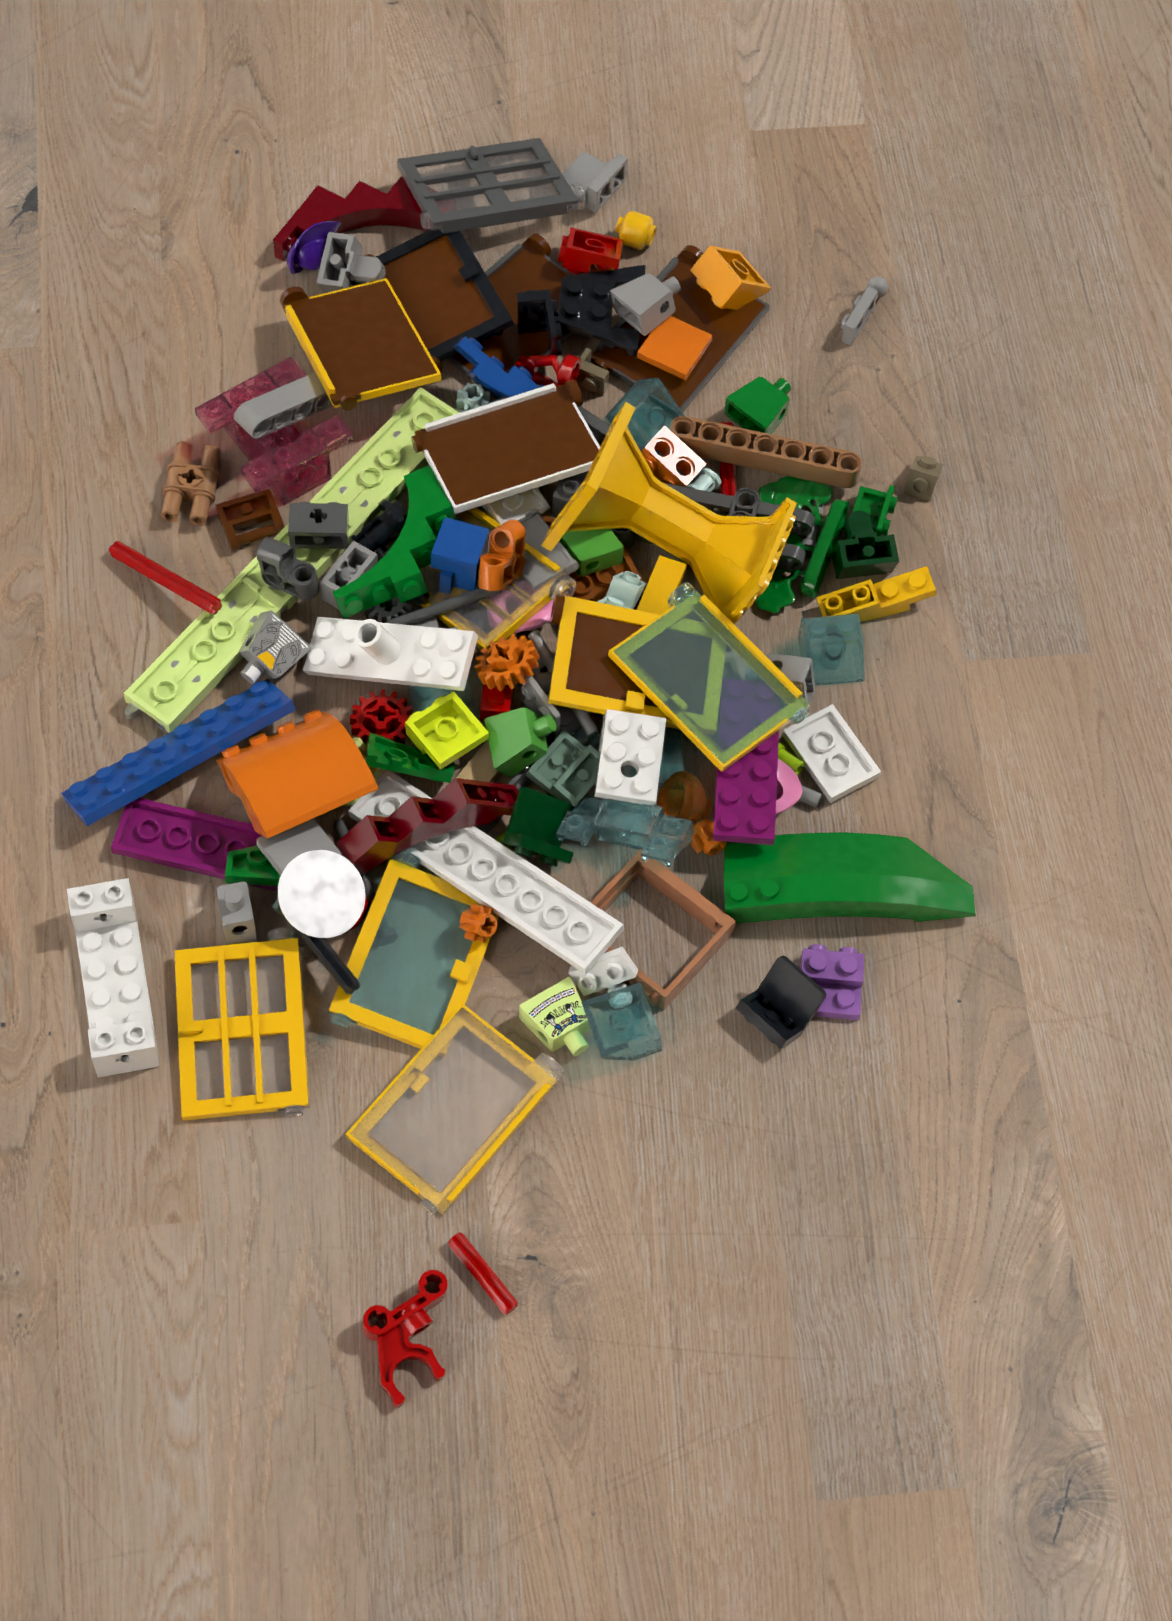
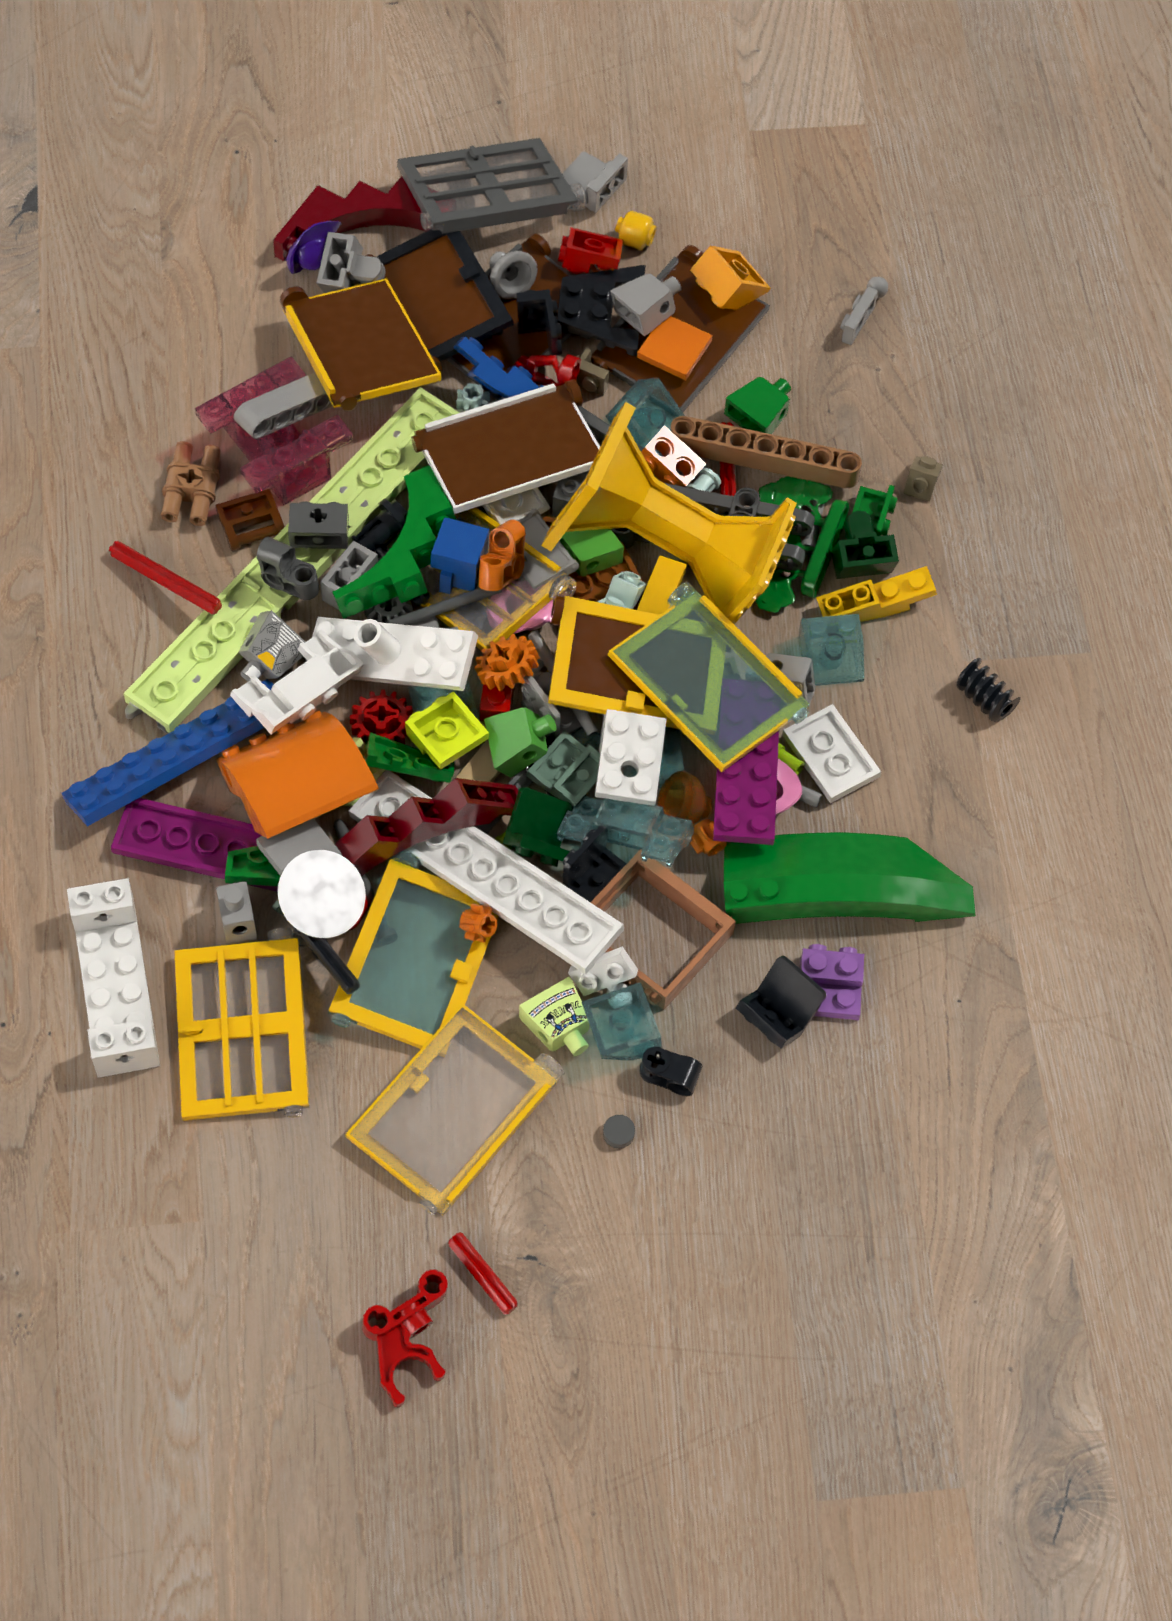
none -> white bracket [230,629,364,734]
none -> light grey hair [489,251,537,300]
none -> black bracket [562,824,627,902]
none -> dark grey tile [603,1115,635,1148]
none -> black piece [639,1046,703,1096]
none -> black piece [957,657,1020,722]

